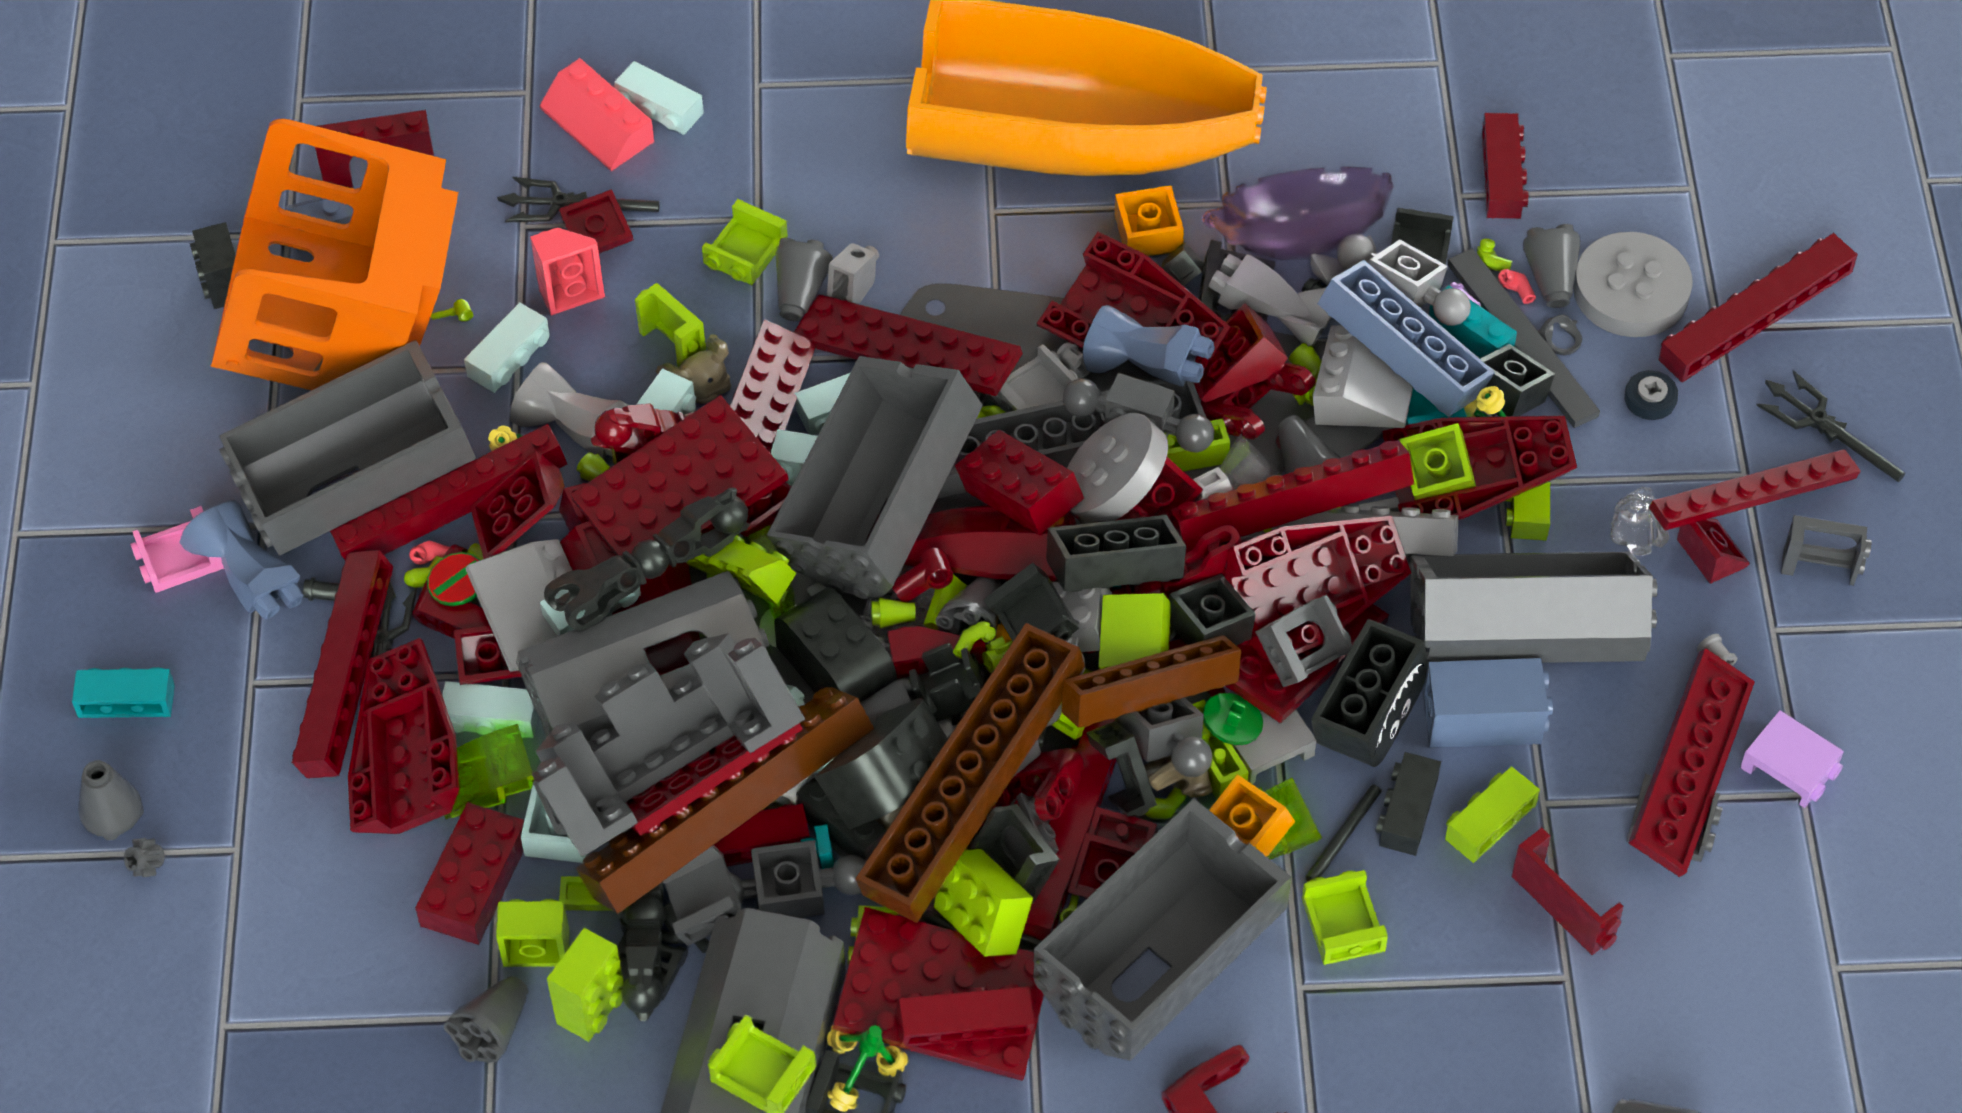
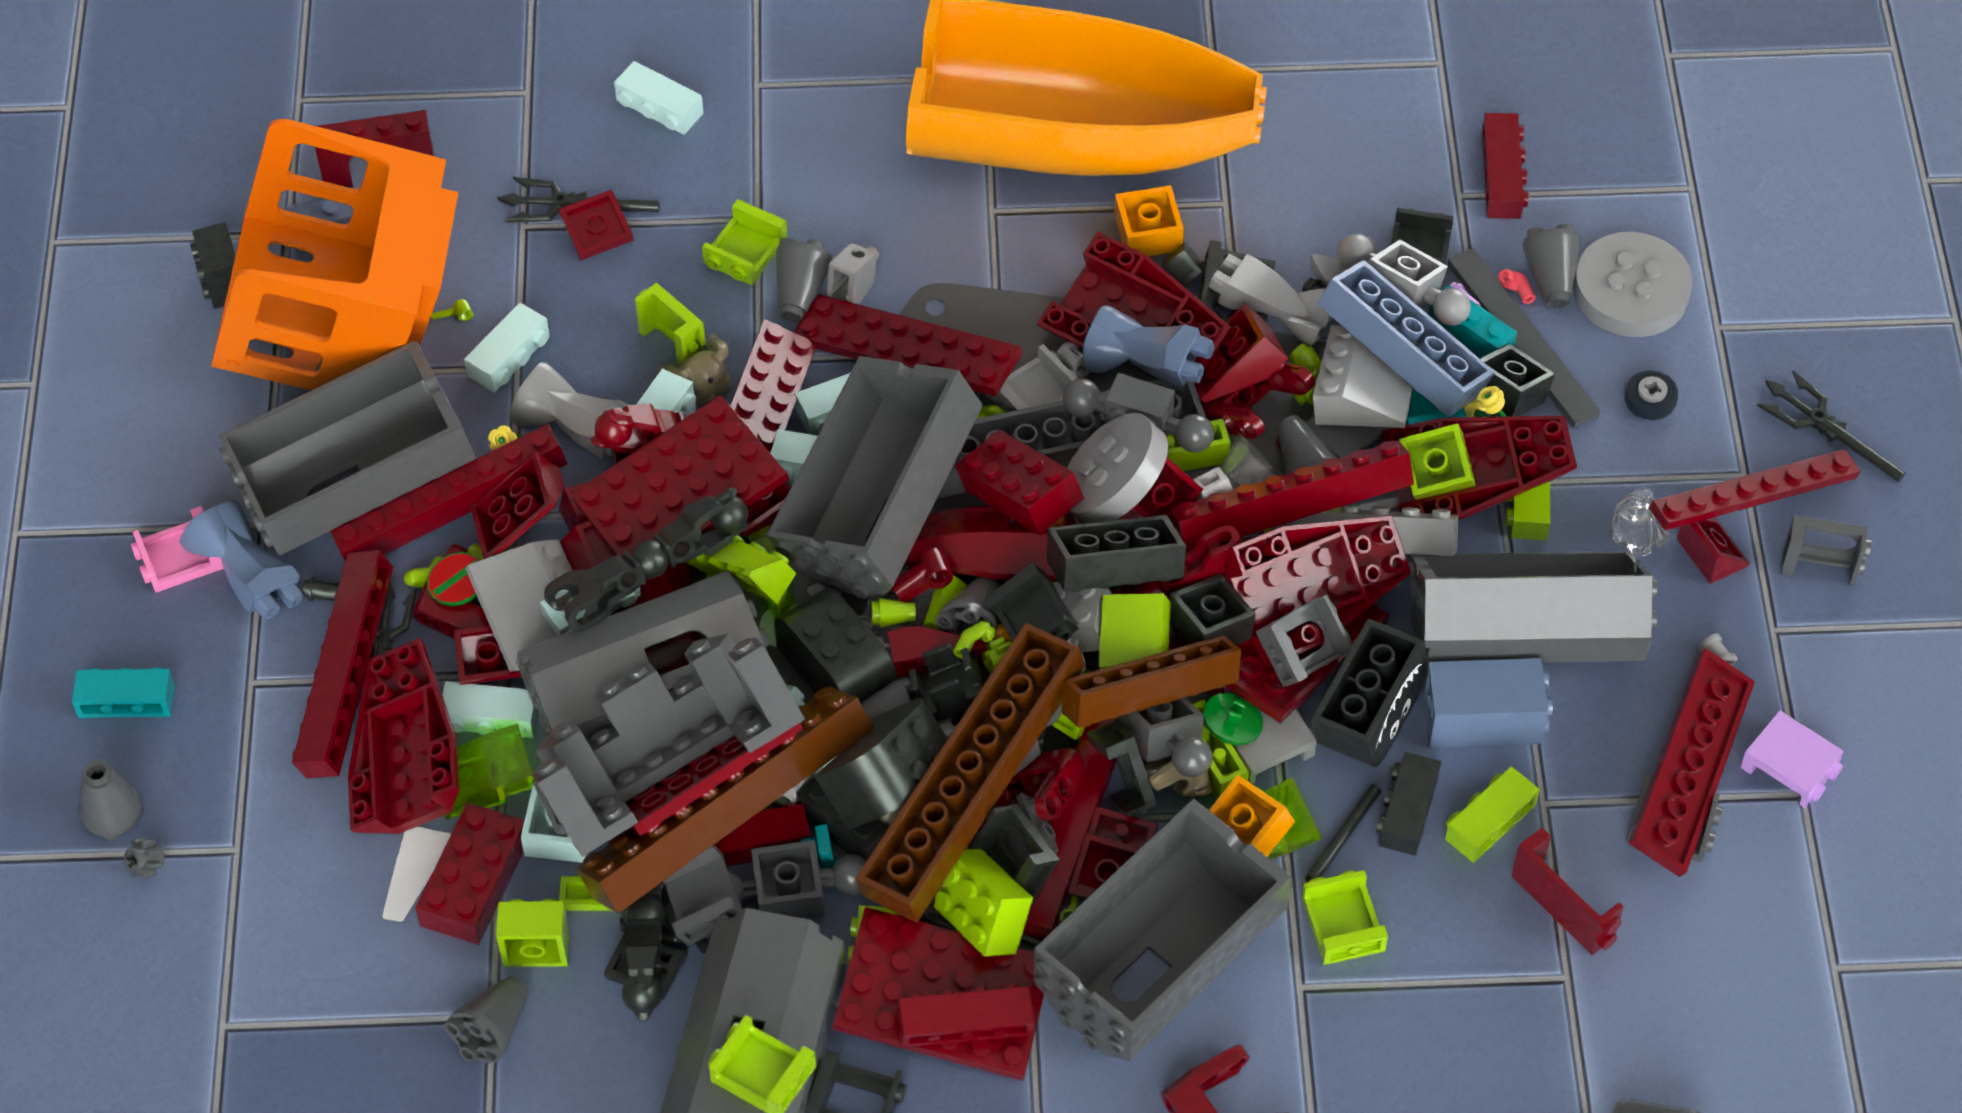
coral arm [409,541,450,565] -> none
coral slope [530,227,605,316] -> none
coral slope [540,58,654,171] -> none
lime brick [547,928,624,1041] -> none
lime cone [576,452,610,481] -> none
plant [827,1025,908,1112] -> none
lime arm [1144,788,1186,819] -> none
clear purple windscreen [1202,166,1394,261] -> none
lime arm [1477,238,1513,272] -> none
dark grey piece [1538,314,1583,355] -> none
dark red brick [1658,233,1858,383] -> none
none -> white sticker [382,826,451,922]

